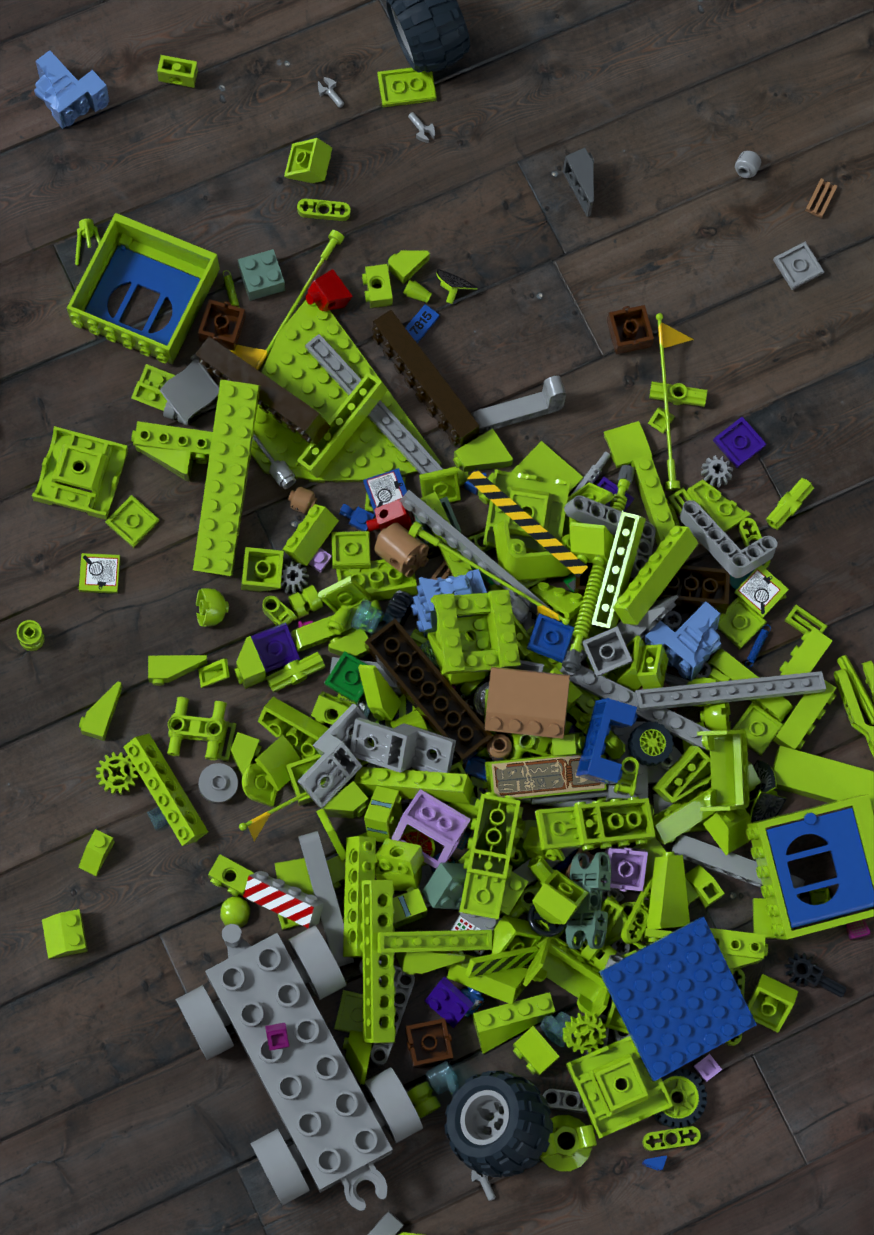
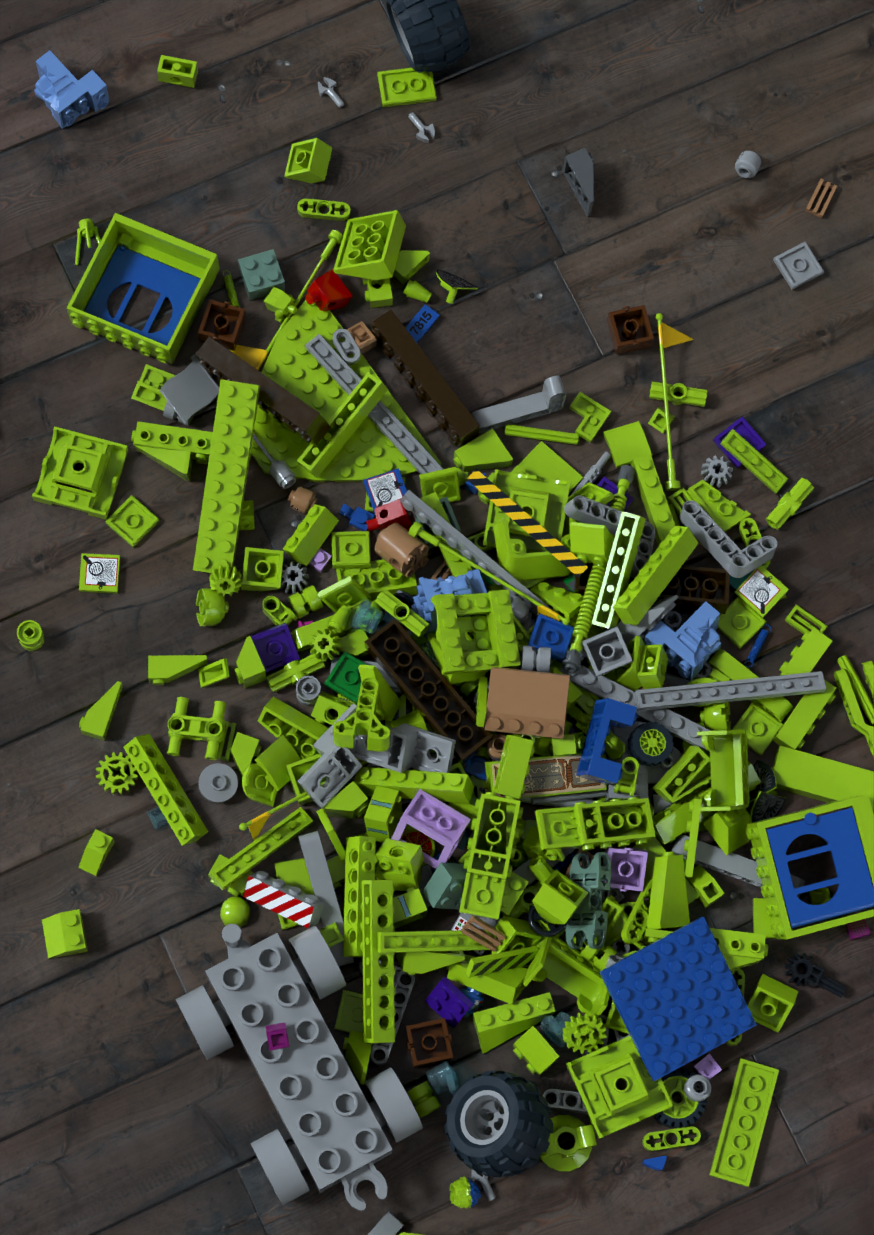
none -> lime gear [209,564,242,597]
none -> lime plate [210,807,313,891]
none -> lime bracket [239,500,255,530]
none -> lime piece [264,287,297,323]
none -> light grey wheel [296,676,321,706]
none -> lime gear [309,628,342,662]
none -> lime tile [319,922,344,948]
none -> lime slope [333,210,406,280]
none -> light grey plate [333,329,360,365]
none -> lime beam [333,678,390,752]
none -> medium nougat slope [346,321,377,354]
none -> lime piece [375,589,430,638]
none -> lime piece [449,1176,481,1209]
none -> medium nougat tile [461,915,506,952]
none -> lime tile [476,676,488,727]
none -> lime brick [493,735,535,799]
none -> lime axle [505,424,579,445]
none -> light grey wheel [521,645,551,673]
none -> lime plate [569,392,611,443]
none -> lime plate [683,796,702,877]
none -> light grey head [684,1075,711,1102]
none -> lime plate [709,1058,779,1187]
none -> lime tile [720,429,788,493]

